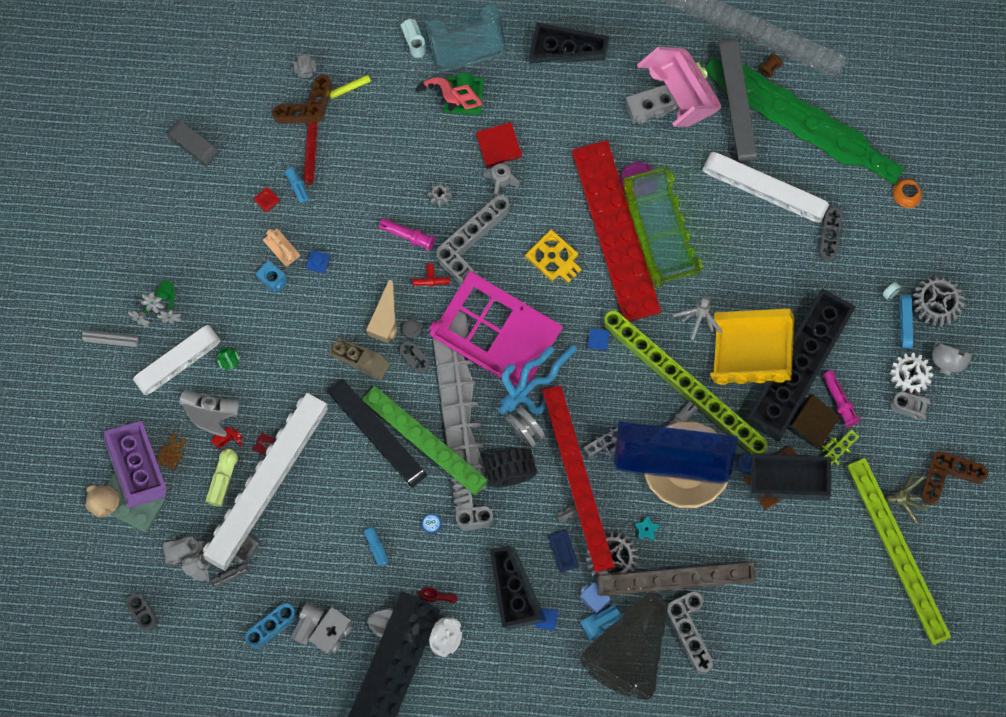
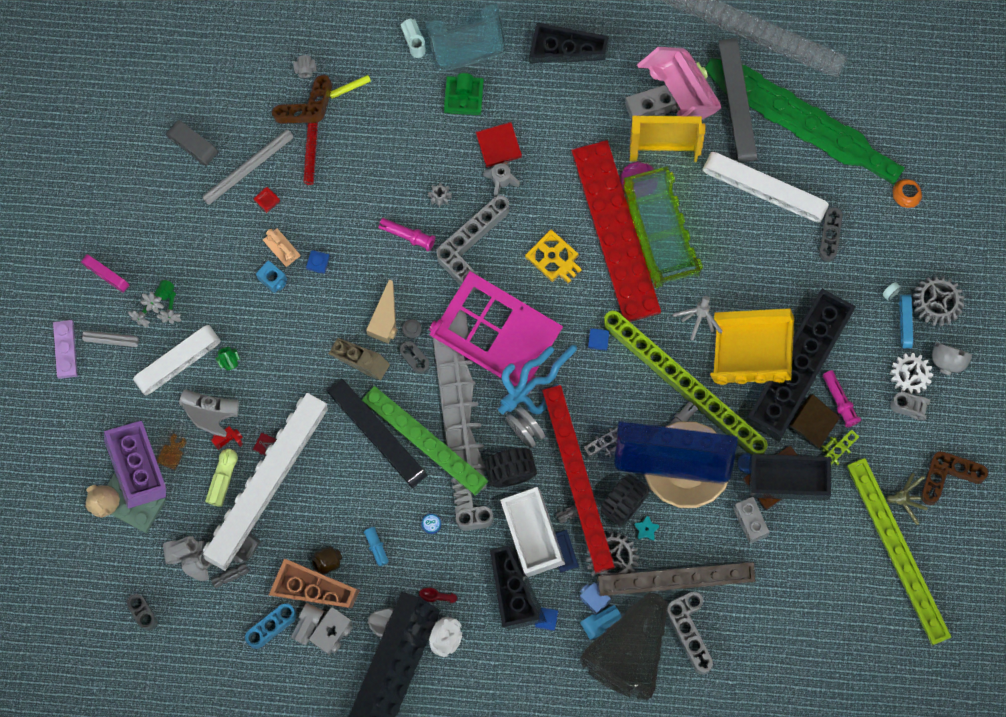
dark azure axle [285,167,309,203] -> none
red piece [412,263,450,287] -> none
coral piece [415,77,483,111] -> none
reddish brown bush [758,53,783,78] -> none
none -> lavender plate [53,320,78,379]
none -> dark pink beam [81,254,129,293]
none -> light grey axle [202,130,293,205]
none -> nougat wedge [269,558,360,608]
none -> dark brown head [311,545,342,574]
none -> white piece [500,487,565,577]
none -> black tyre [600,473,650,527]
none -> yellow panel [630,116,705,162]
none -> light grey brick [733,497,770,544]

